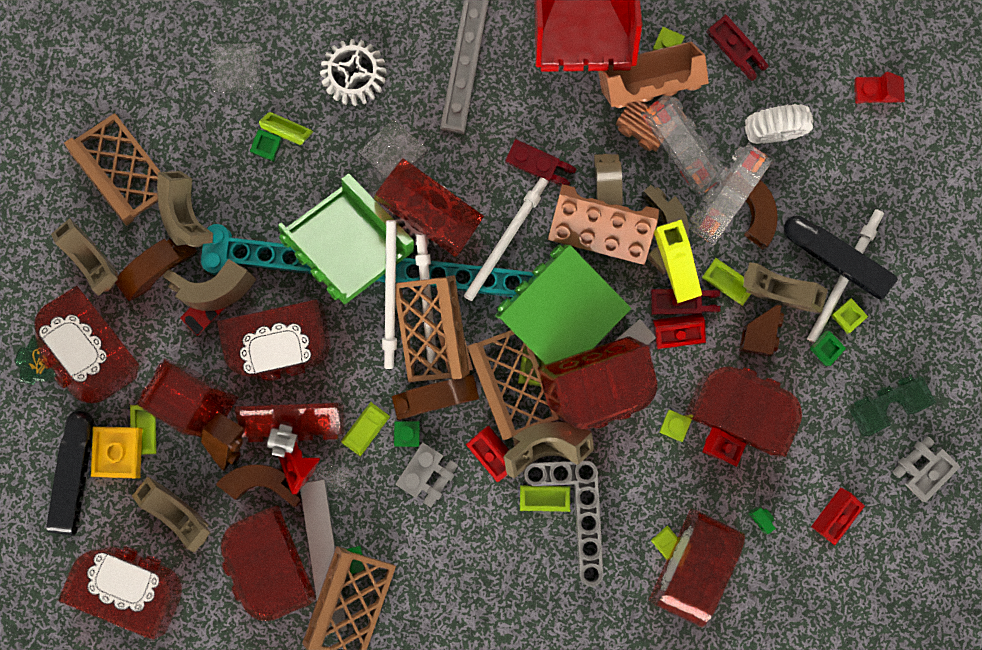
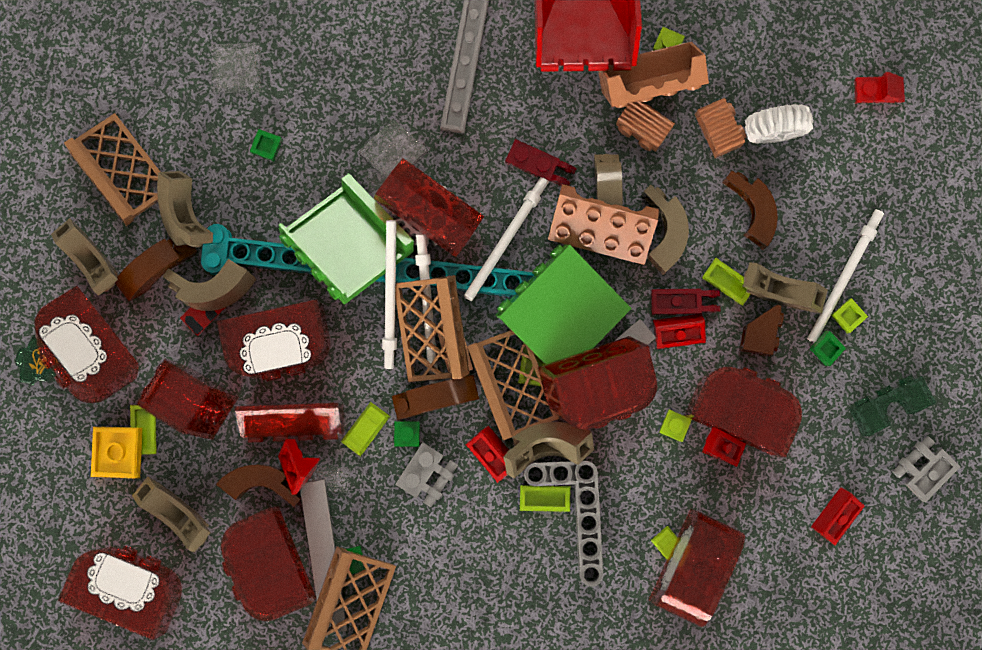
black piece [46,411,94,536] -> none
reddish brown slope [201,412,244,471] -> none
lime tile [259,112,313,145] -> none
light grey gear [267,424,297,458] -> none
white gear [320,39,387,106] -> none
clear brick [640,95,726,195] -> none
neon yellow slope [654,220,702,303] -> none
clear brick [689,143,773,246] -> none
dark red hinge [706,14,768,81] -> none
green plate [748,507,776,534] -> none
black piece [784,216,898,300] -> none
none -> nougat brick [695,98,746,158]

